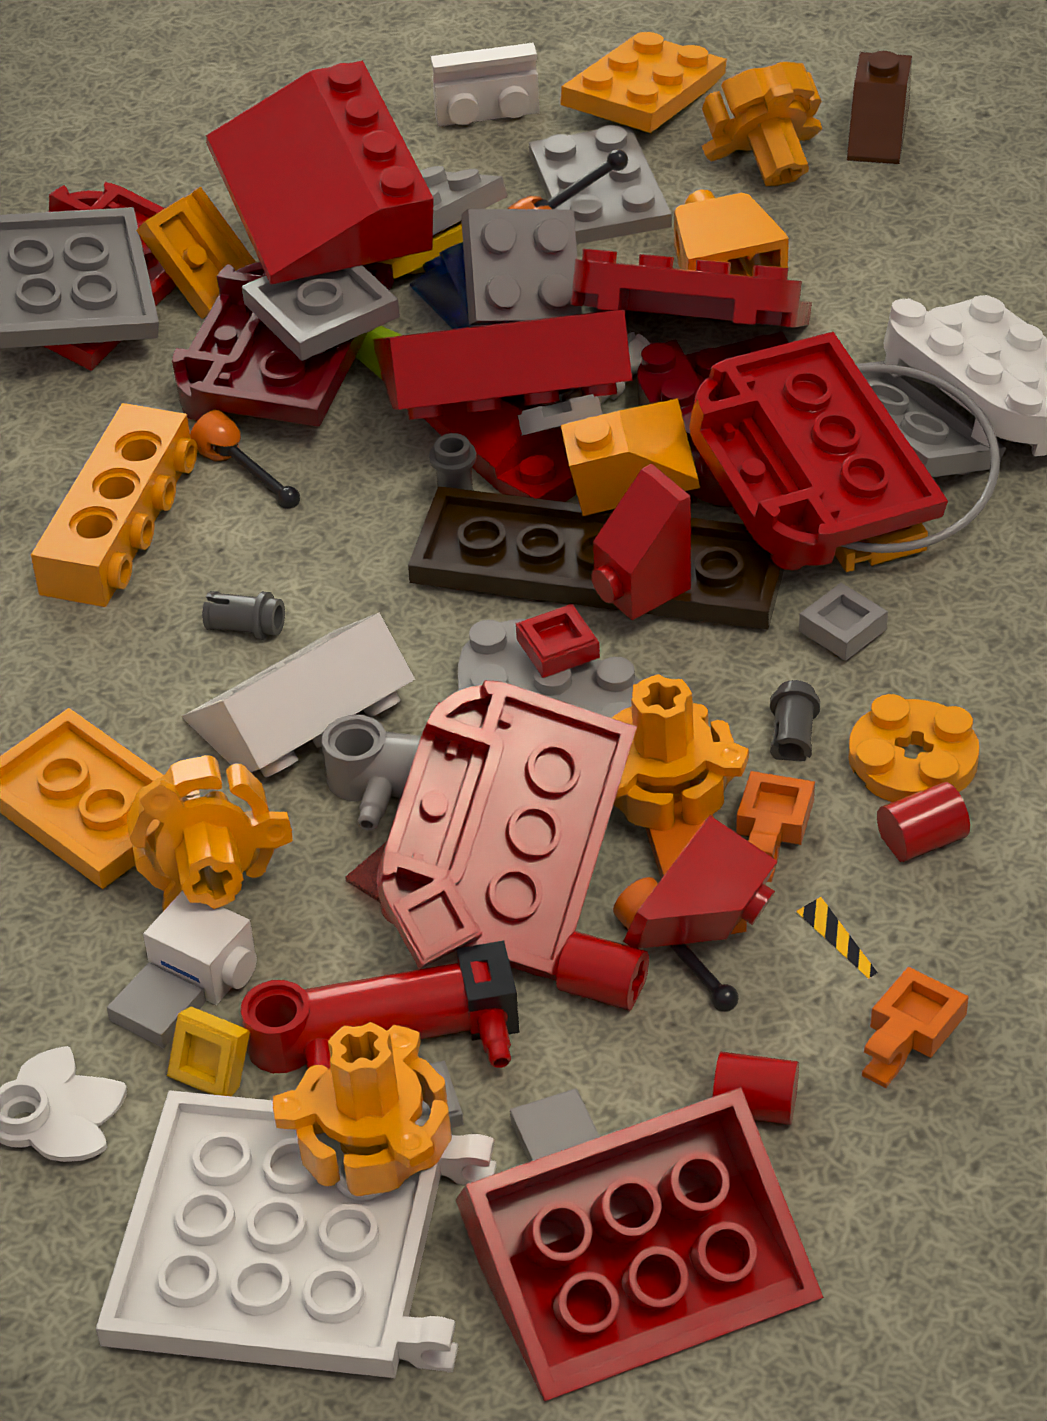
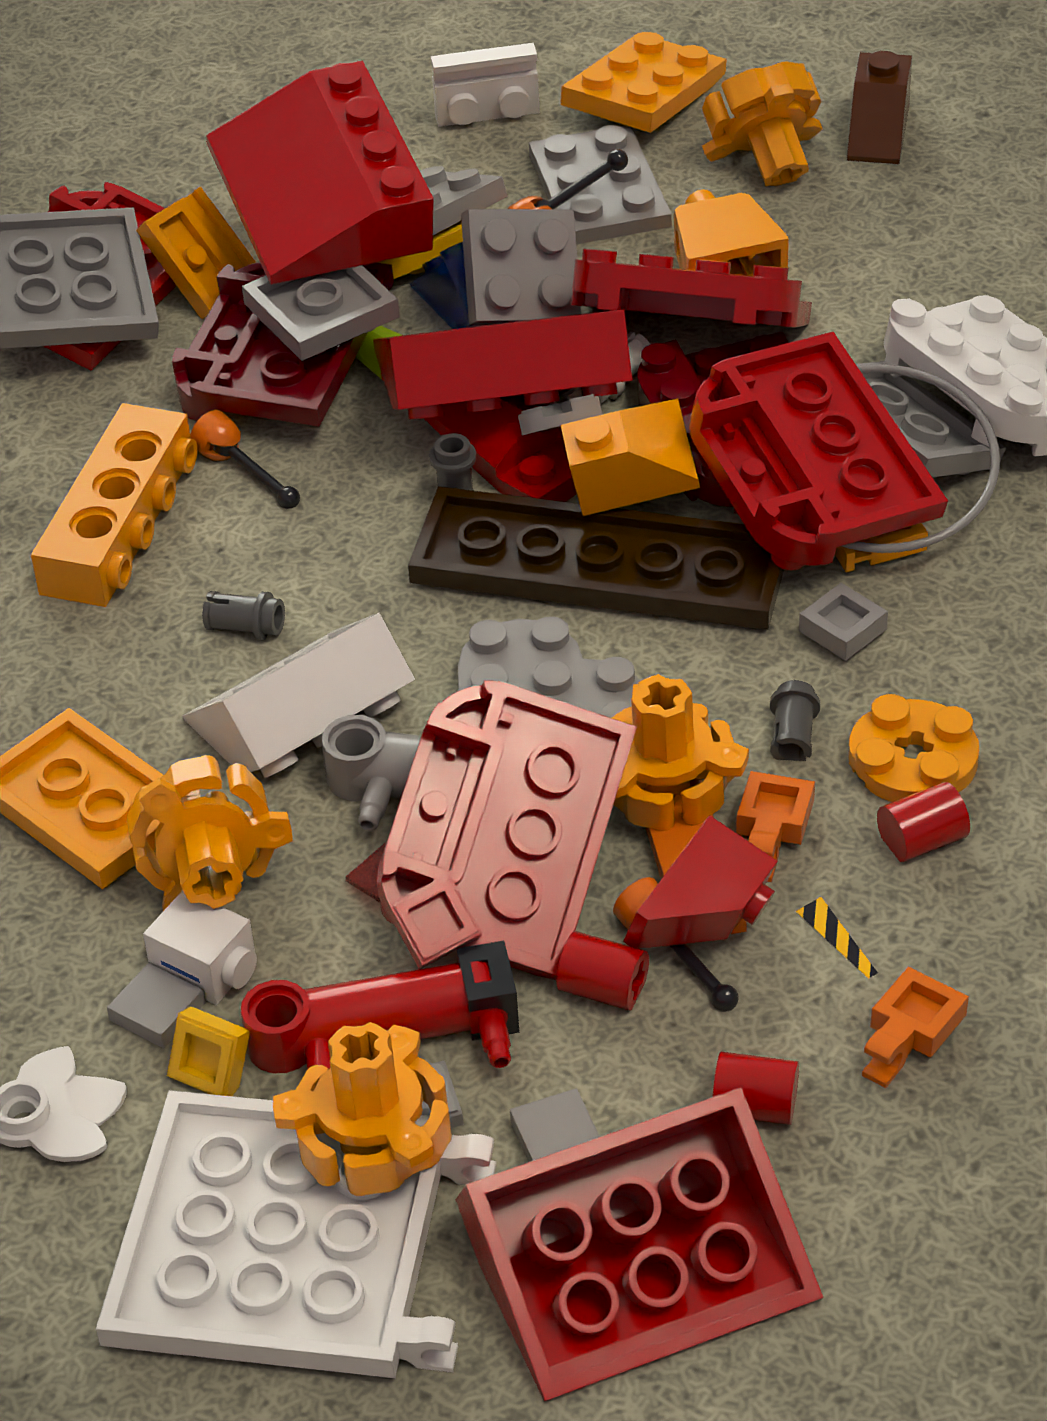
red tile [516,604,600,678] -> none
red slope [591,464,691,620] -> none

